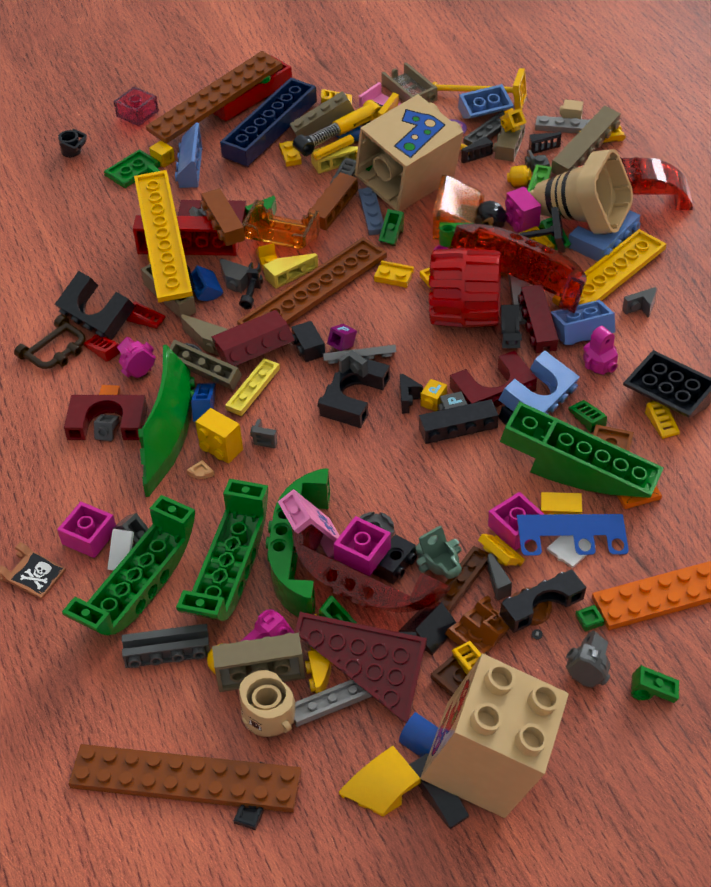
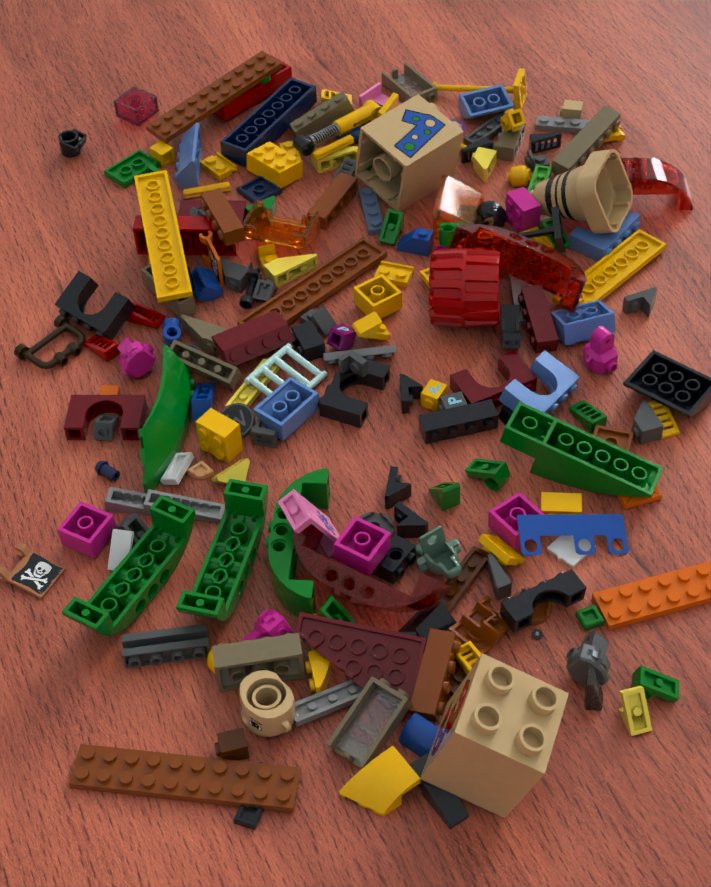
none -> dark blue pin [95,461,120,482]
none -> light grey slope [105,487,225,522]
none -> white tile [160,452,194,485]
none -> blue cylinder [162,318,181,347]
none -> yellow axle [183,182,231,199]
none -> orange flag [199,231,224,286]
none -> yellow plate [200,152,238,181]
none -> light yellow slope [210,458,250,485]
none -> reddish brown brick [214,727,250,761]
none -> black tile [221,403,256,439]
none -> dark blue tile [237,176,282,204]
none -> light aqua bar [244,343,328,396]
none -> yellow brick [247,142,303,188]
none -> dark grey bracket [252,278,278,303]
none -> medium blue slope [253,377,319,441]
none -> dark grey slope [300,306,337,338]
none -> door [326,676,413,769]
none -> yellow slope [352,312,391,341]
none -> yellow brick [353,274,403,319]
none -> black slope [385,466,411,509]
none -> black slope [394,501,428,538]
none -> blue slope [396,227,434,257]
none -> dark orange brick [409,628,461,722]
none -> green slope [428,482,460,511]
none -> green plate [465,458,510,491]
none -> light yellow slope [471,147,497,182]
none -> clear smoke slope [584,666,603,711]
none -> light yellow slope [619,685,652,736]
none -> dark grey slope [631,400,663,445]

